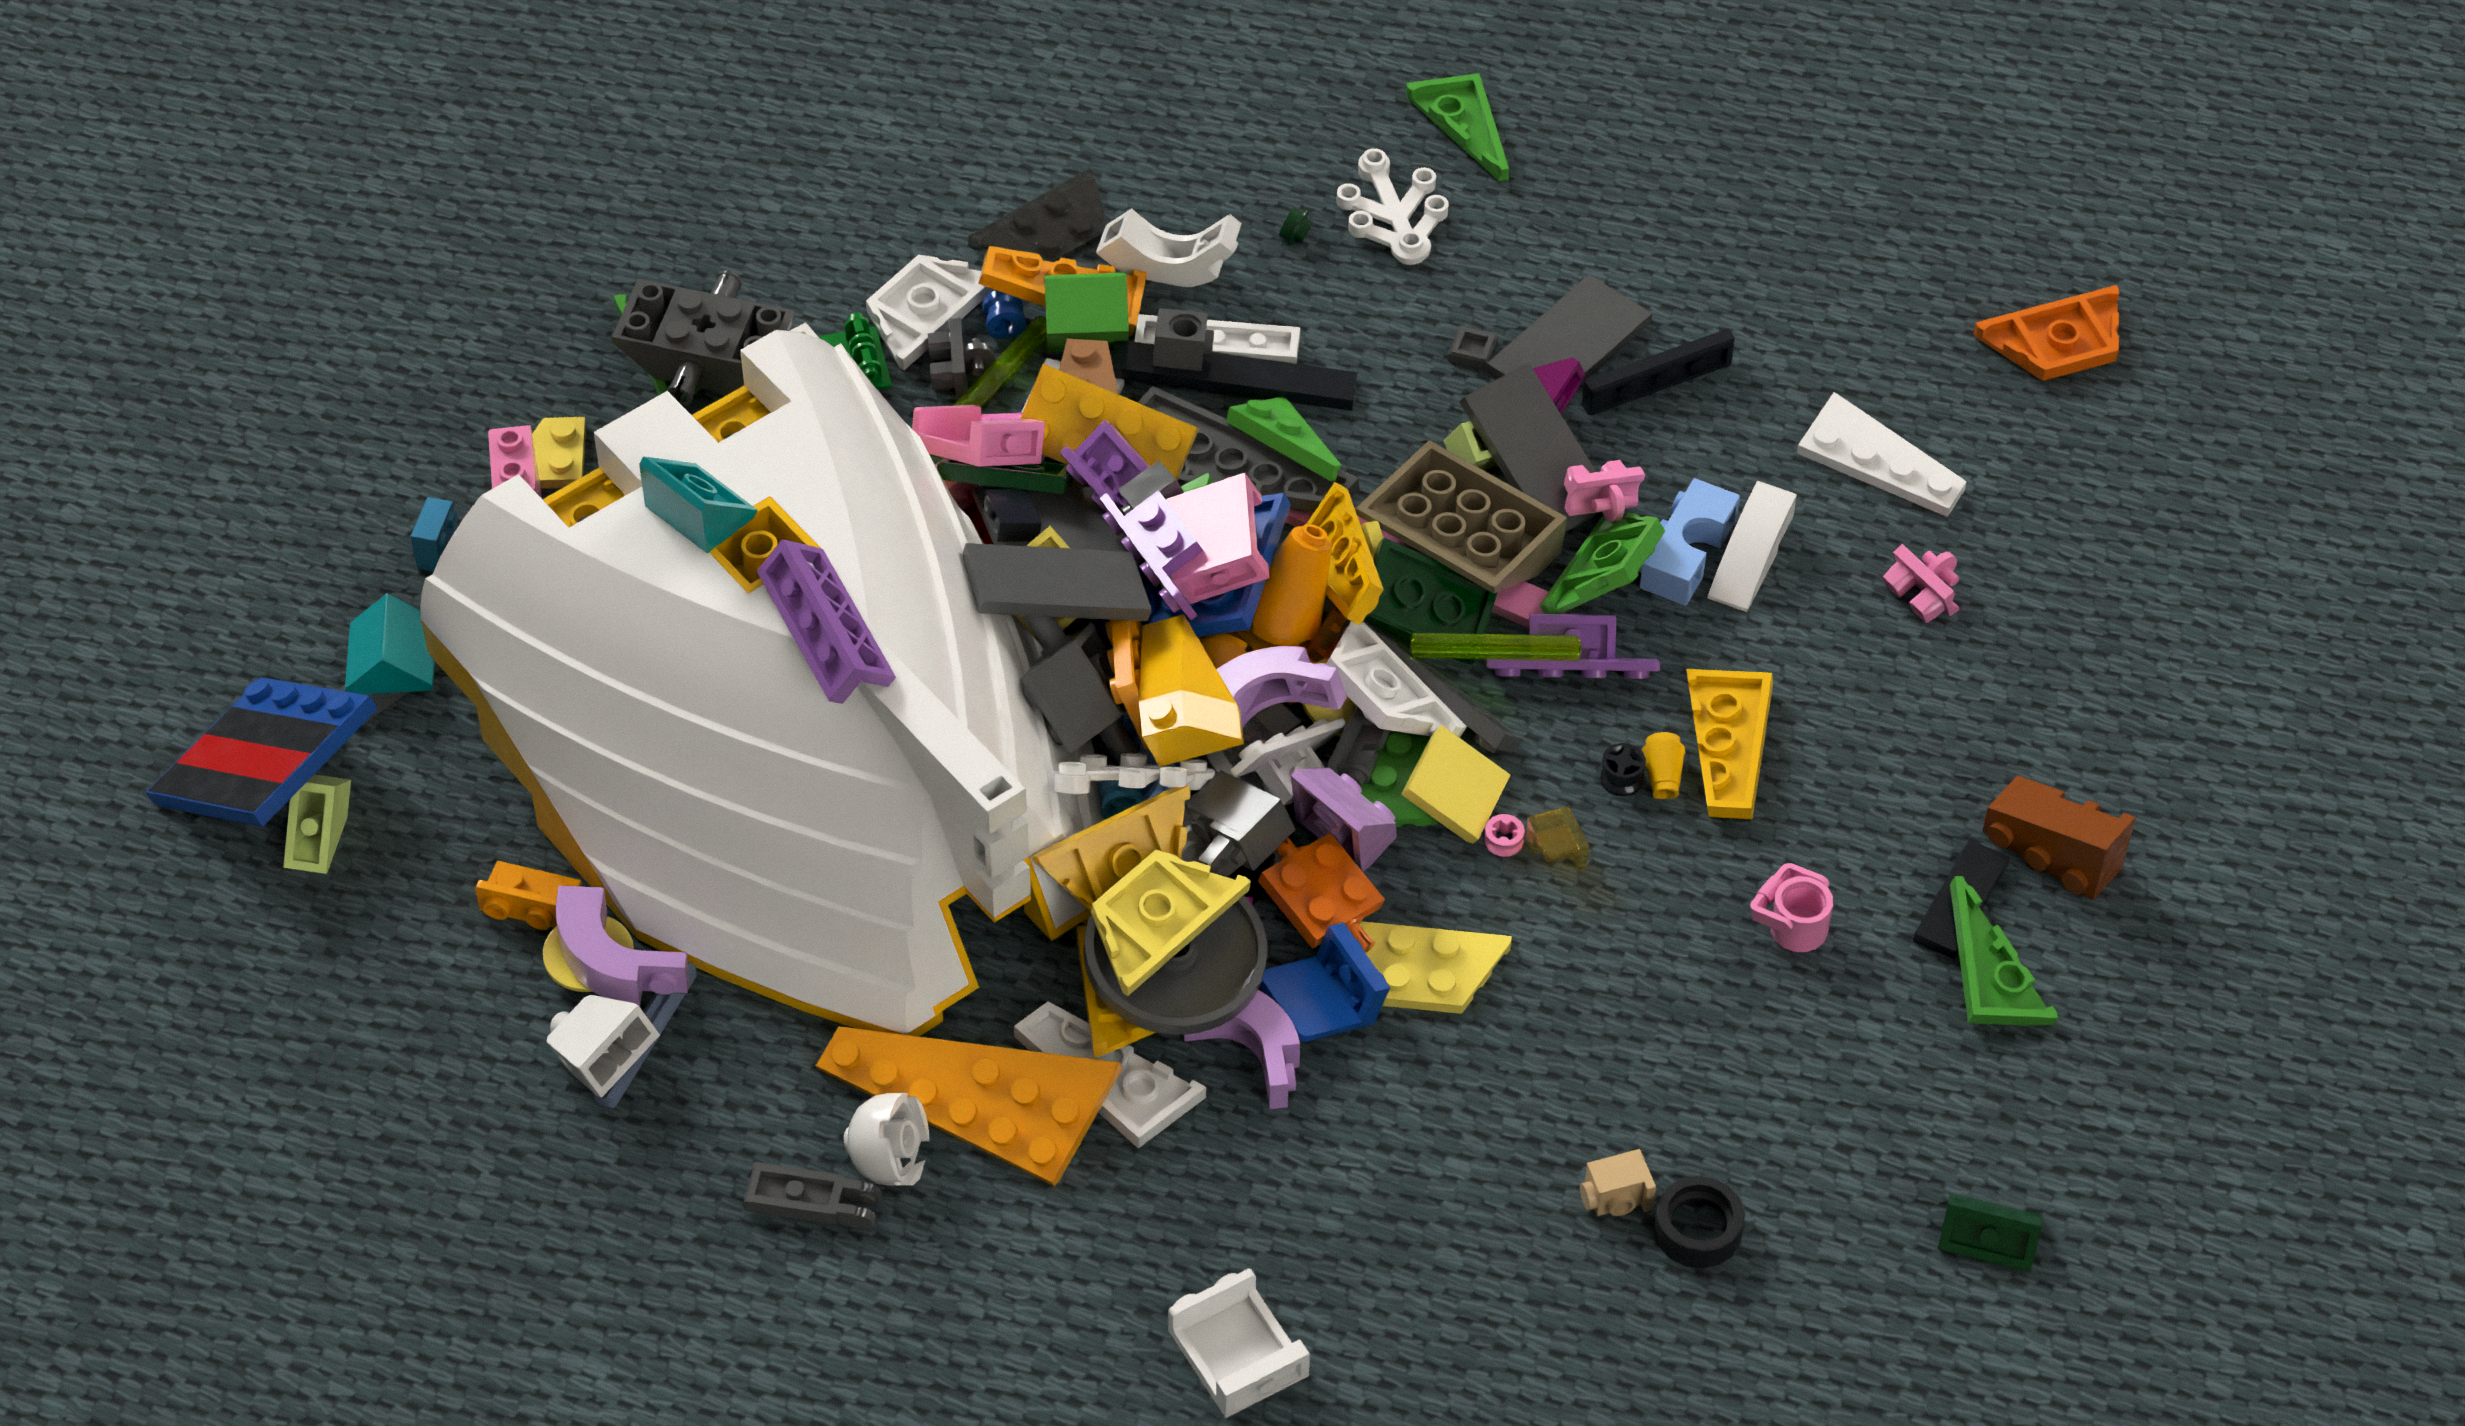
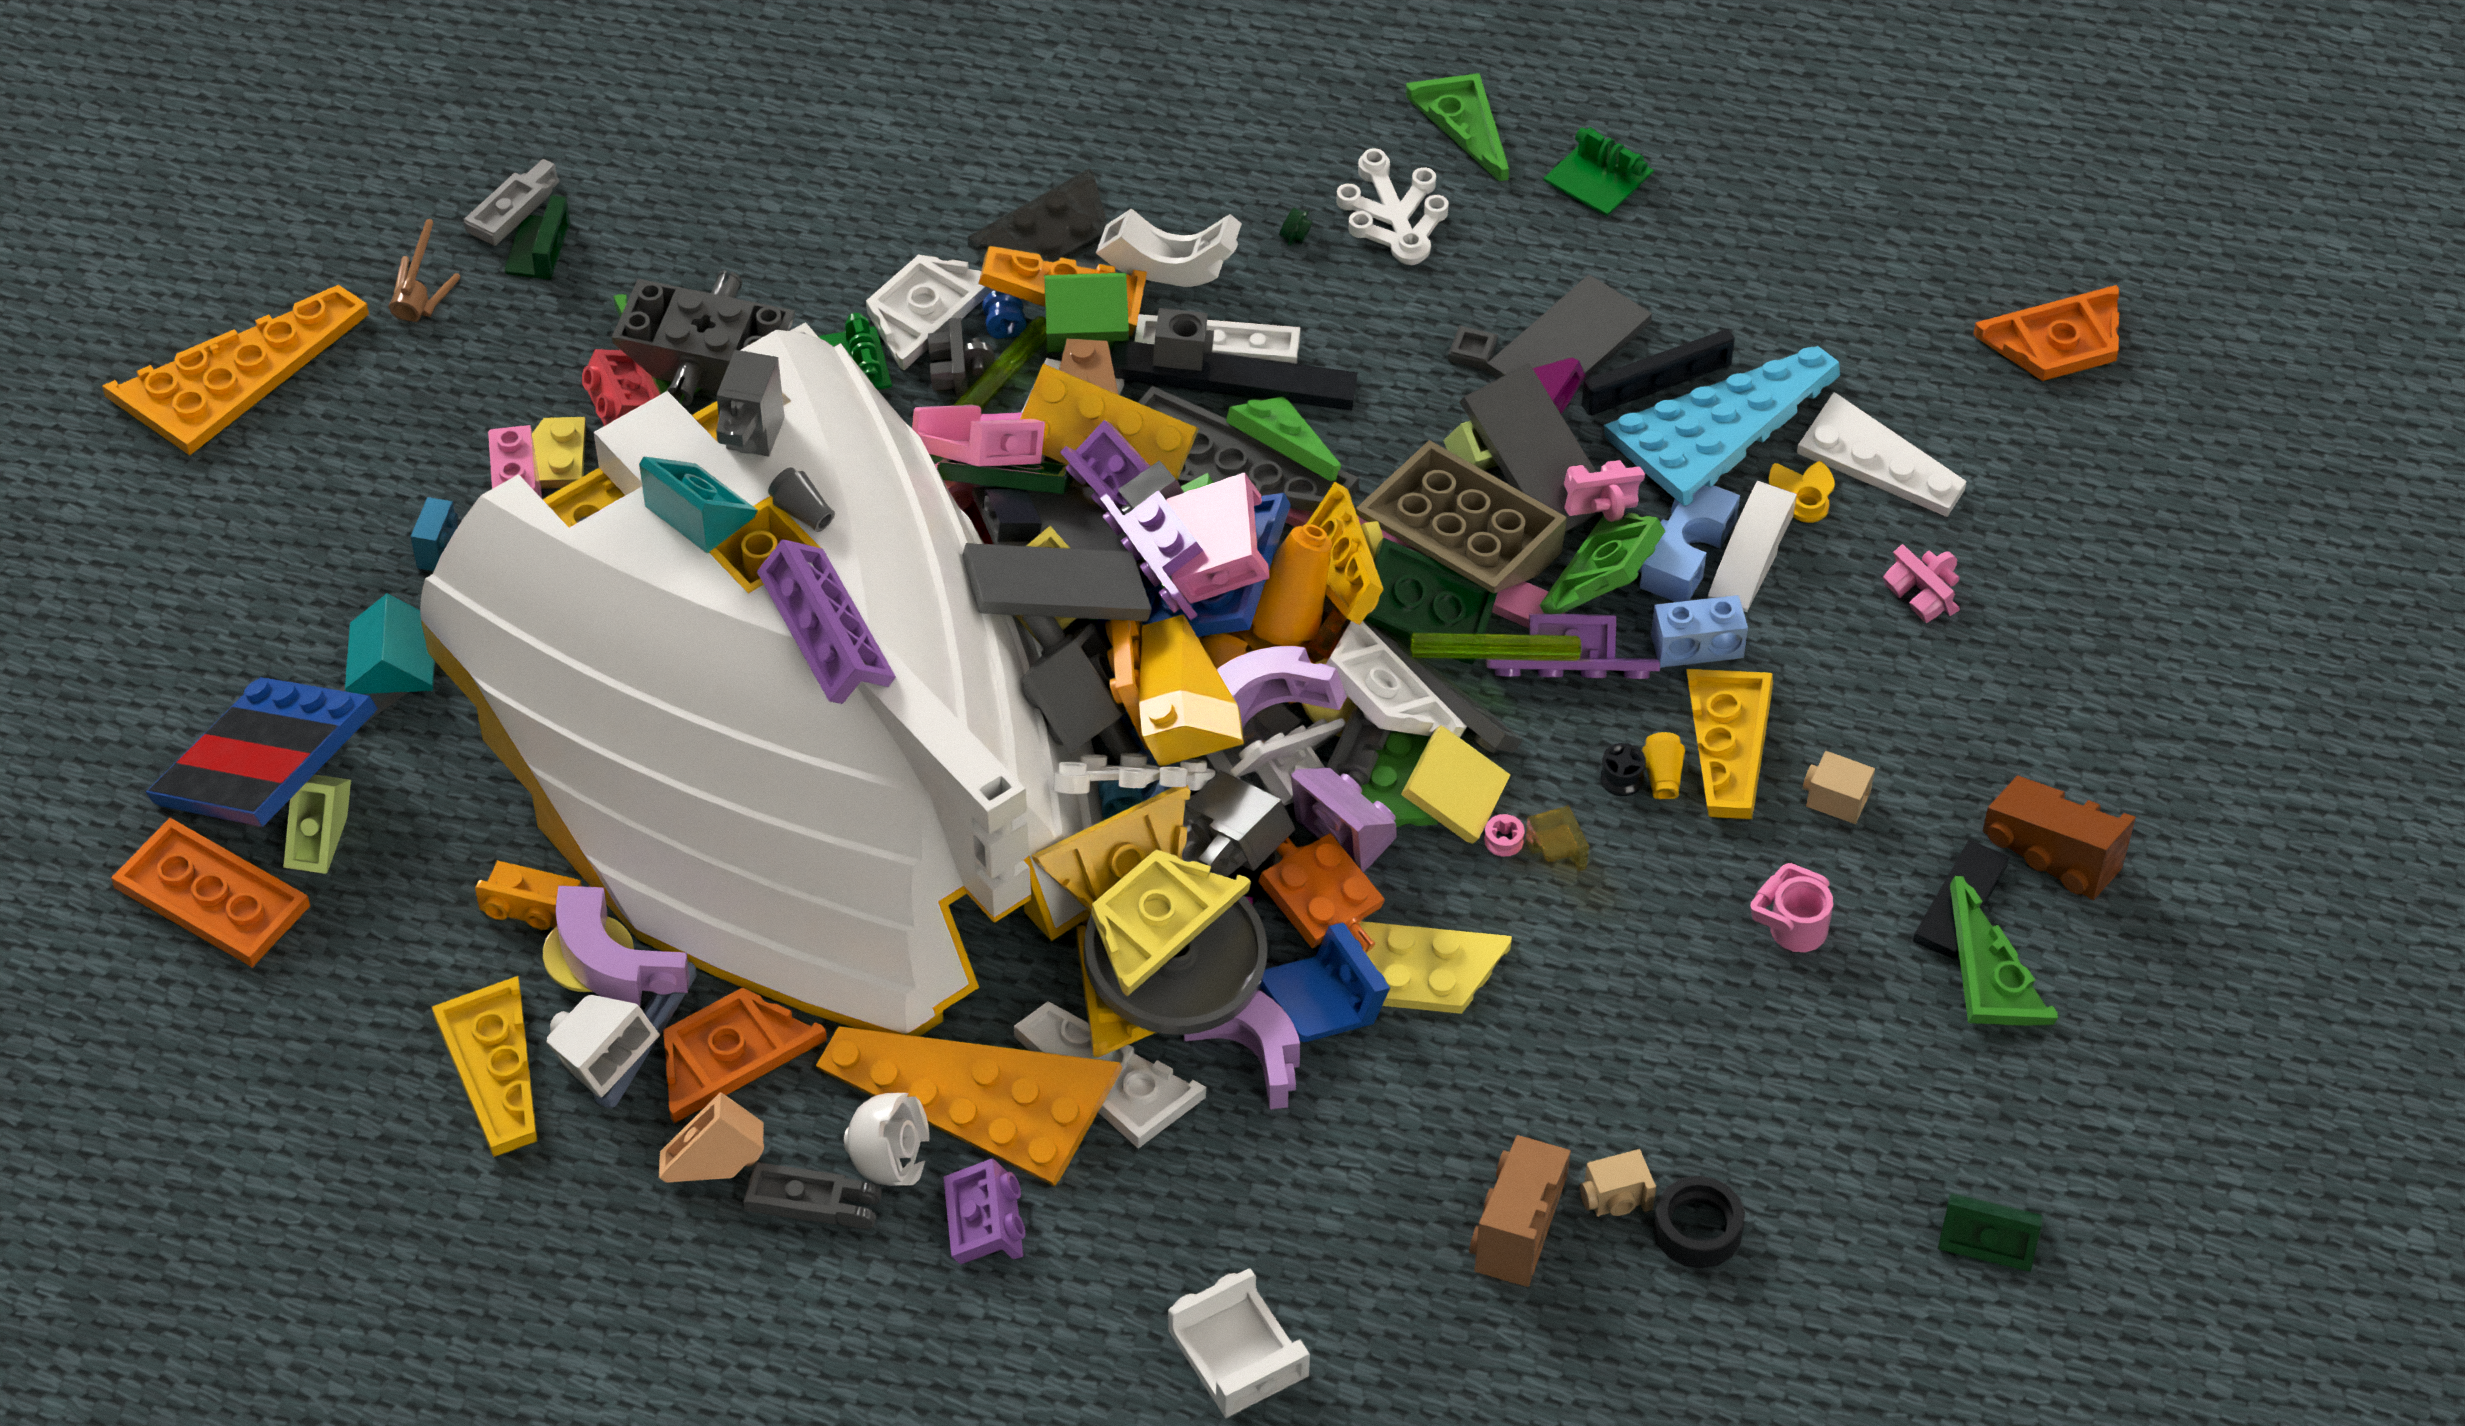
none -> light orange wing [102,285,369,455]
none -> orange plate [111,818,310,968]
none -> medium nougat plant [388,219,461,322]
none -> yellow wing [432,976,537,1157]
none -> light grey hinge [463,159,559,246]
none -> dark green panel [505,195,570,280]
none -> coral bracket [582,349,660,426]
none -> light nougat slope [659,1092,764,1183]
none -> orange wing [663,987,827,1123]
none -> dark grey hinge [716,350,785,457]
none -> dark grey cone [768,467,835,532]
none -> medium lavender bracket [944,1158,1025,1265]
none -> medium nougat wedge [1469,1135,1571,1287]
none -> green hinge [1543,127,1654,216]
none -> medium azure wing [1604,346,1840,506]
none -> light blue brick [1651,595,1748,668]
none -> yellow plate [1768,461,1835,523]
none -> tan brick [1803,751,1875,824]

